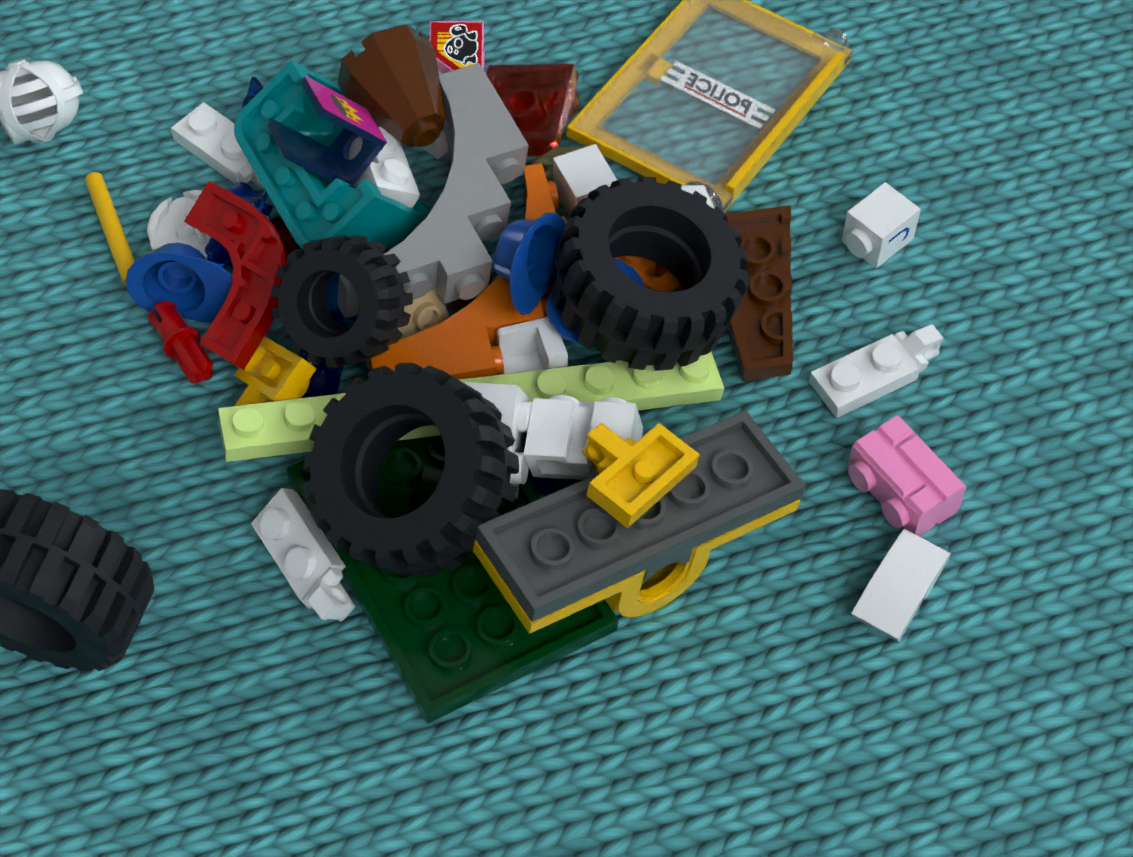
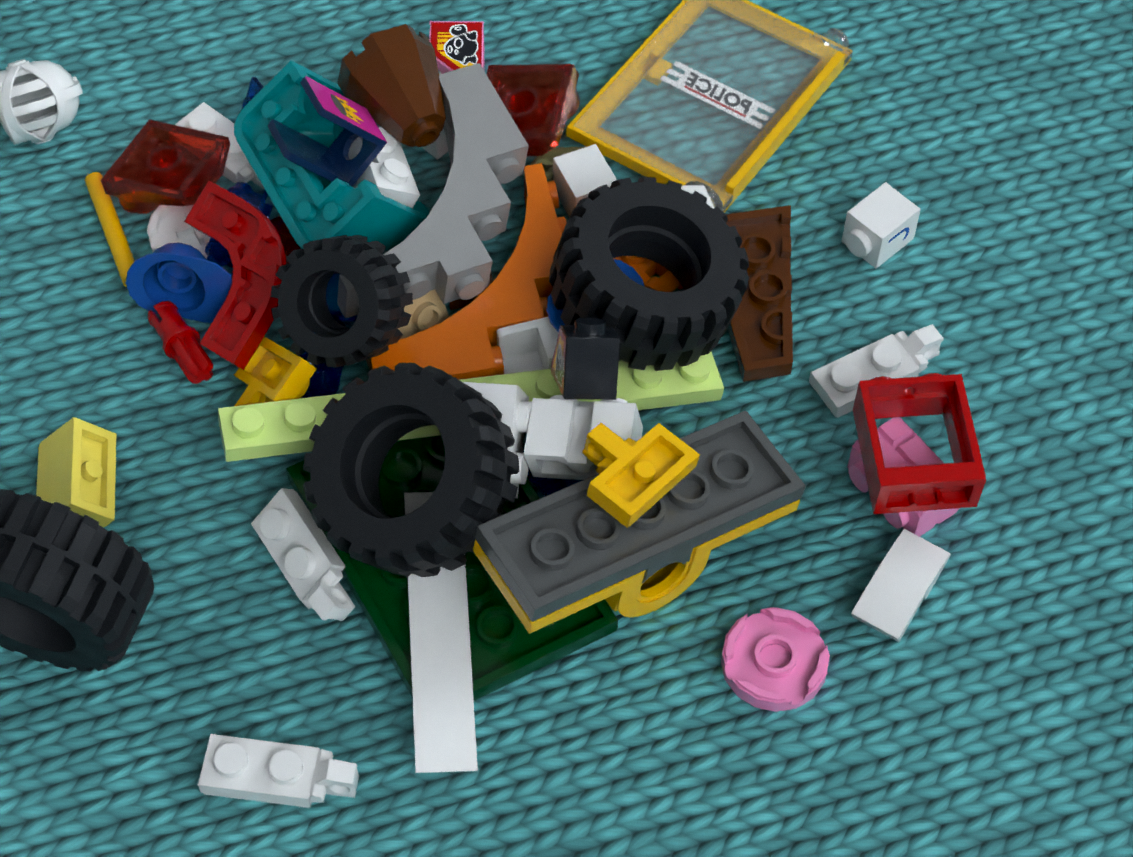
blue piece [492,213,566,315] -> none
none -> light yellow panel [36,417,117,528]
none -> clear red slope [101,119,230,214]
none -> white hinge [198,734,359,808]
none -> white sticker [404,492,478,773]
none -> black slope [551,318,620,400]
none -> bright pink tile [721,607,830,712]
none -> red window [853,373,986,514]

